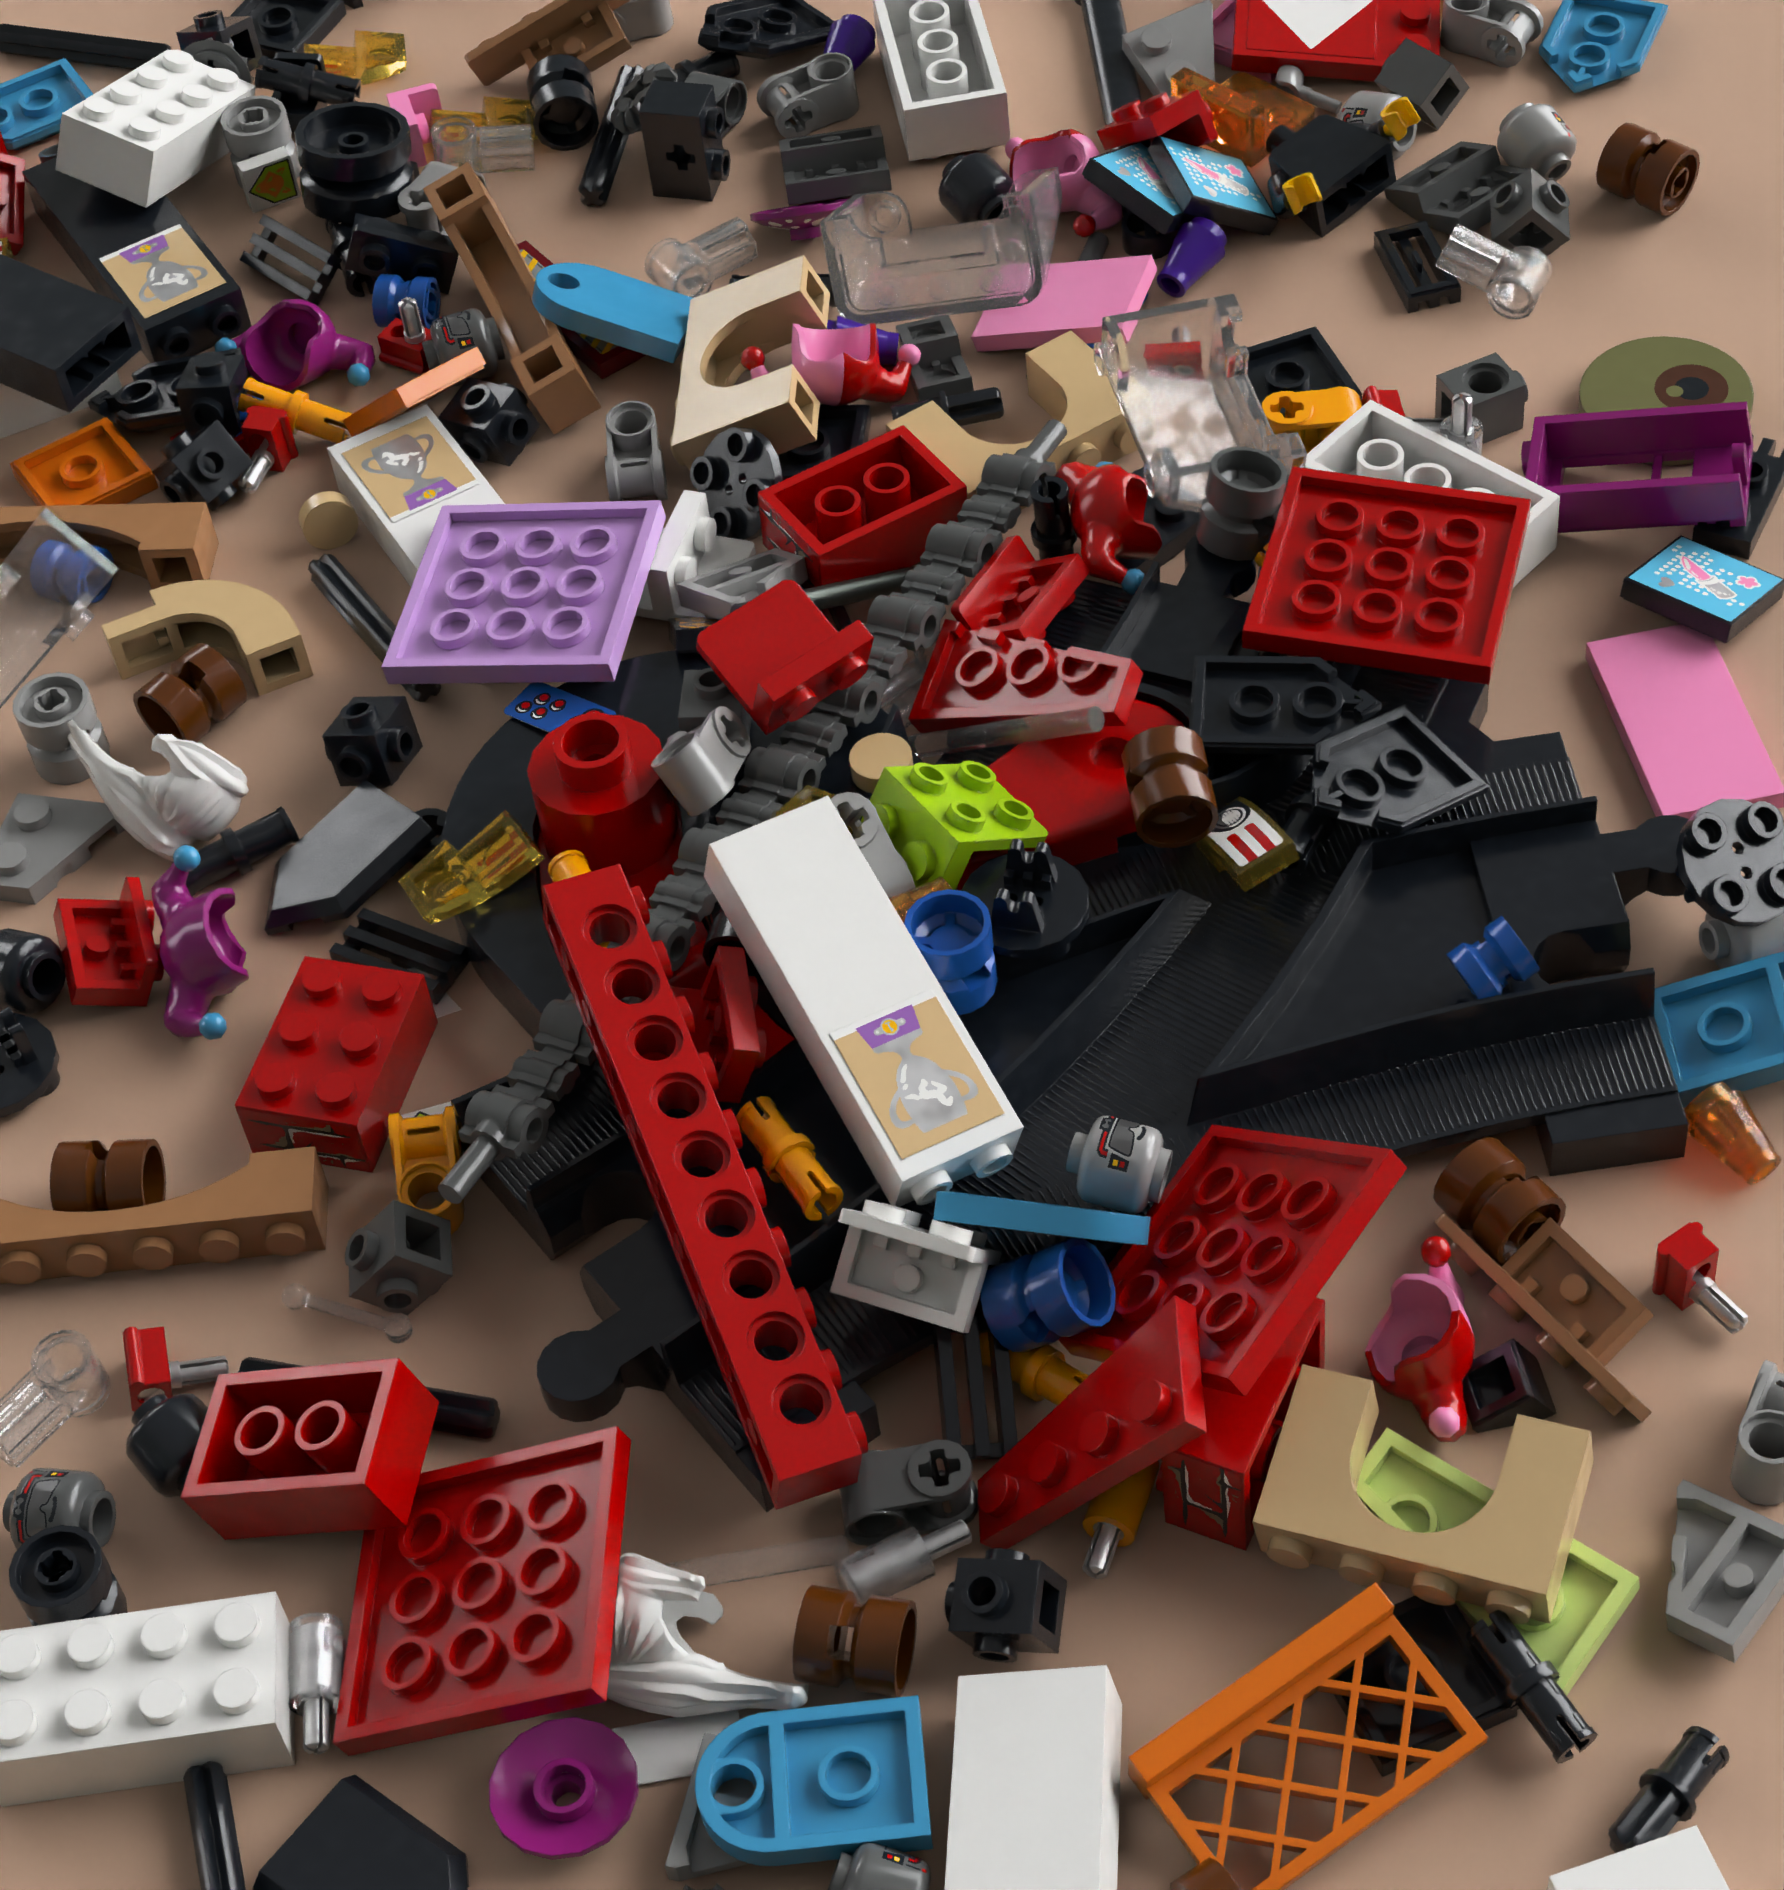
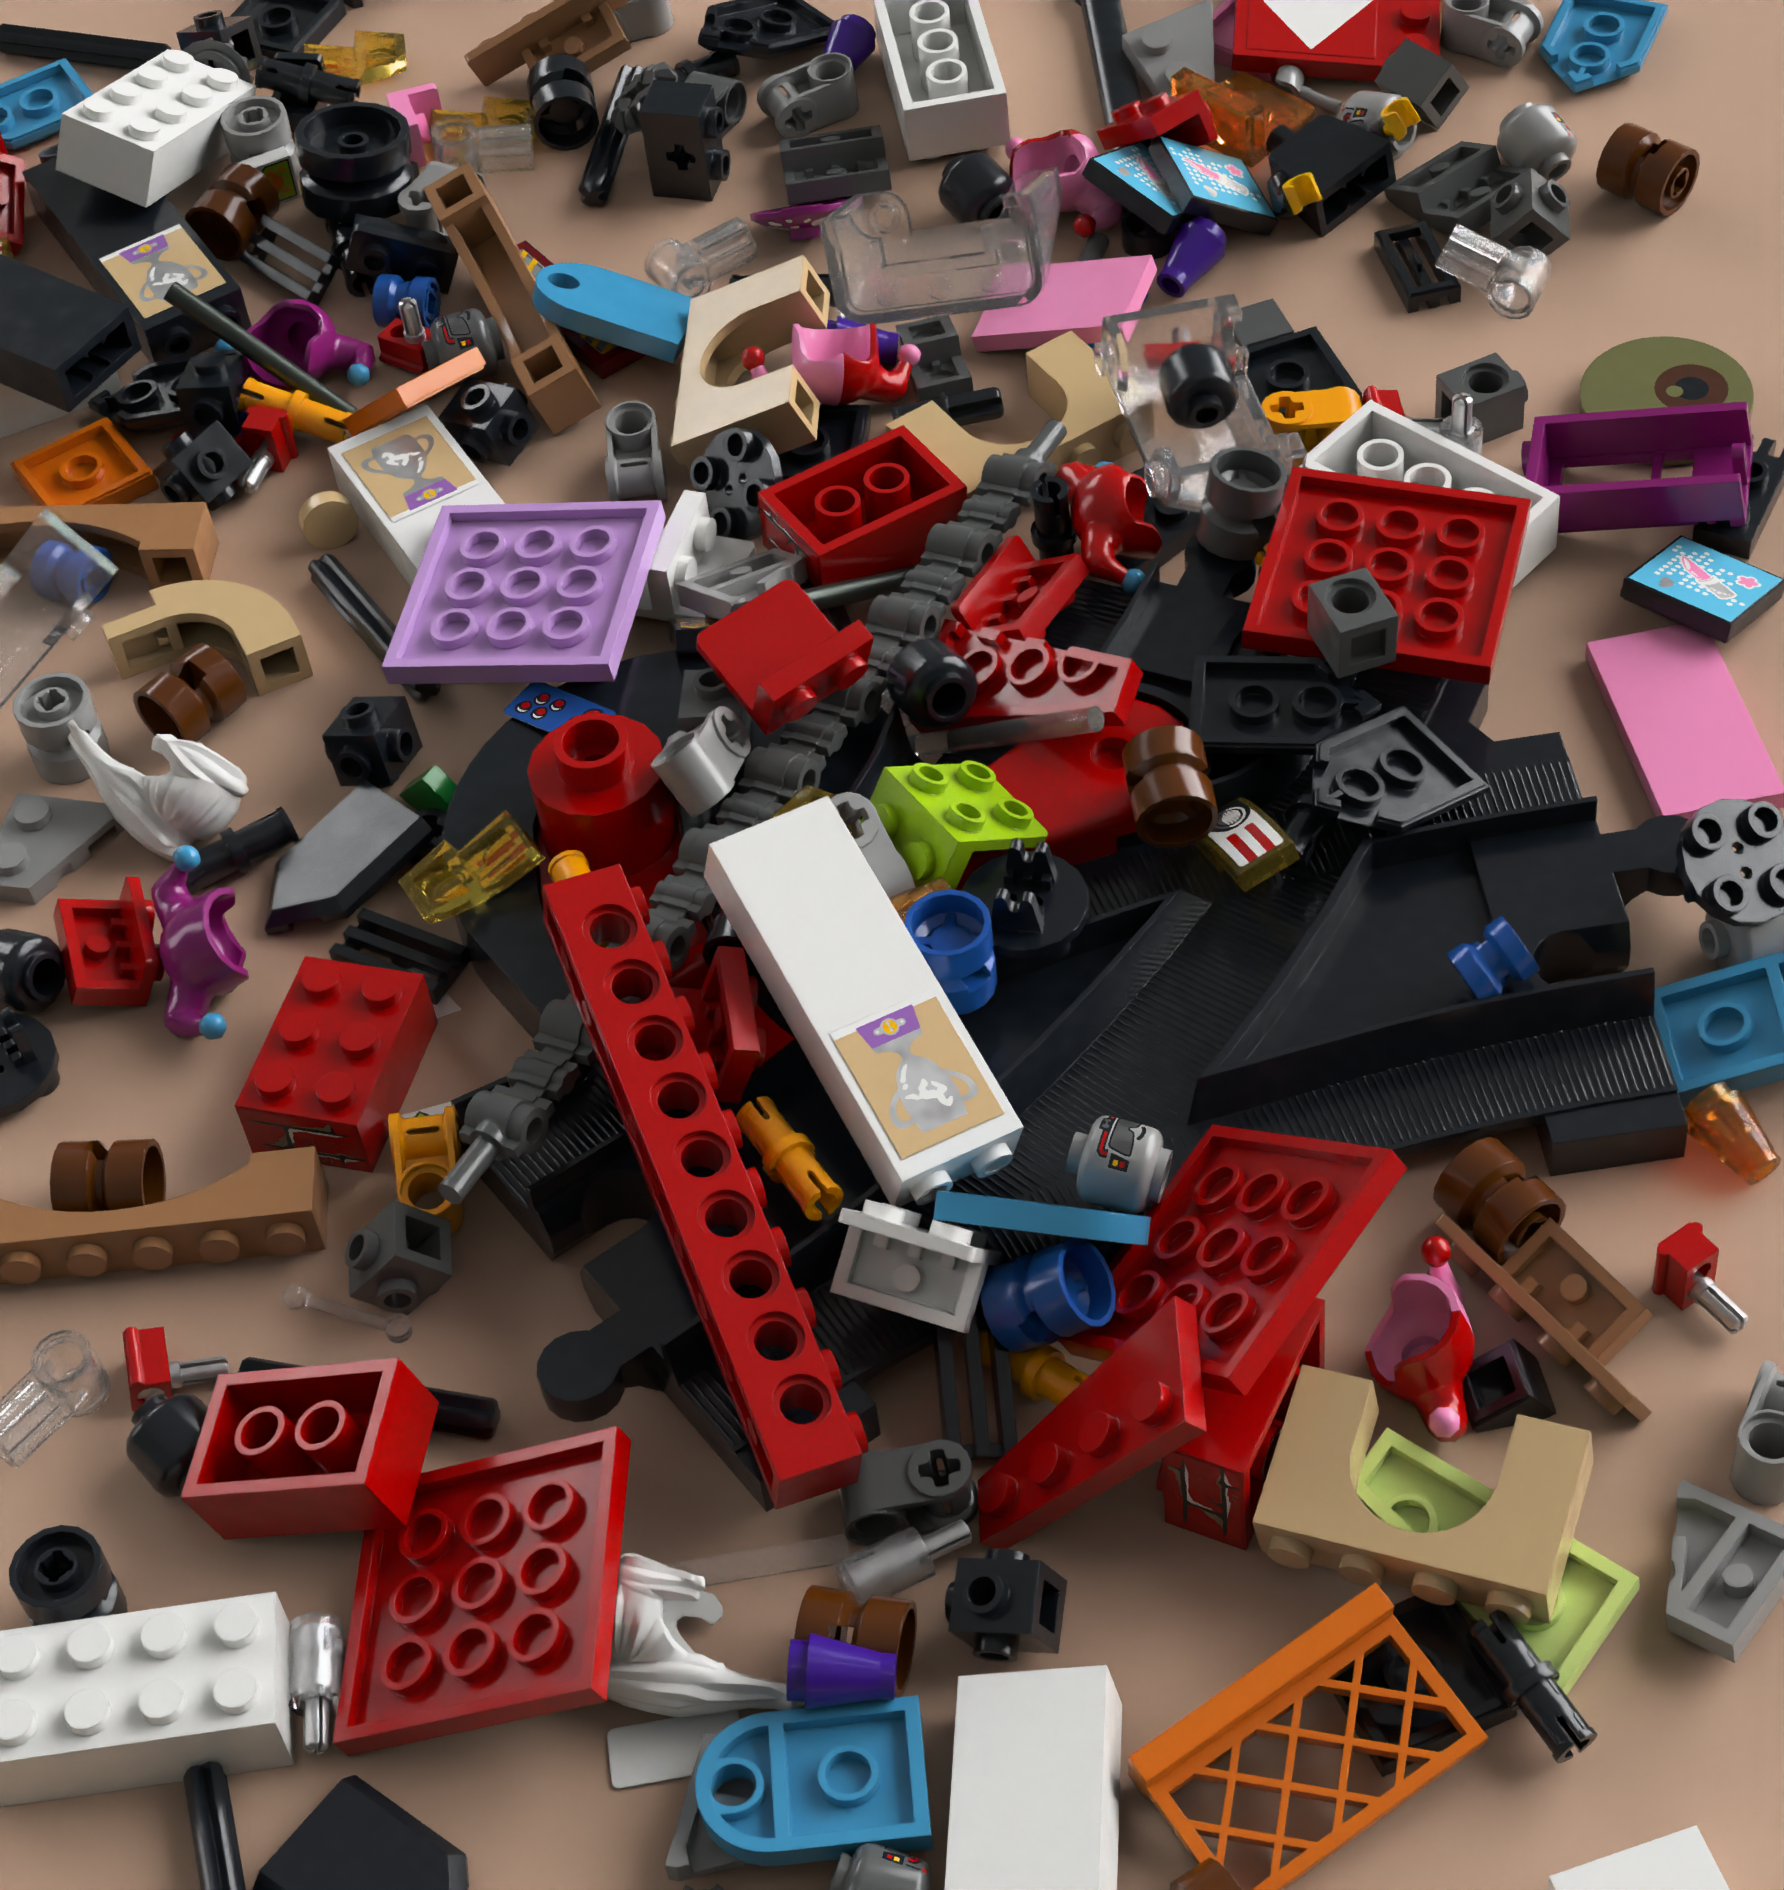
dark grey head [3,1468,116,1550] -> none
magenta dish [489,1717,639,1860] -> none
tan tile [849,733,914,794] -> none
light orange piece [1082,1461,1159,1579] -> none
black axle [1608,1726,1730,1853] -> none
none -> pearl dark grey bar [164,282,358,413]
none -> reddish brown wheel [185,163,280,261]
none -> green tile [399,765,457,812]
none -> dark purple cone [786,1633,897,1710]
none -> black head [886,638,978,729]
none -> black head [1158,343,1239,429]
none -> dark grey tile [1222,298,1294,351]
none -> dark grey brick [1307,567,1399,678]

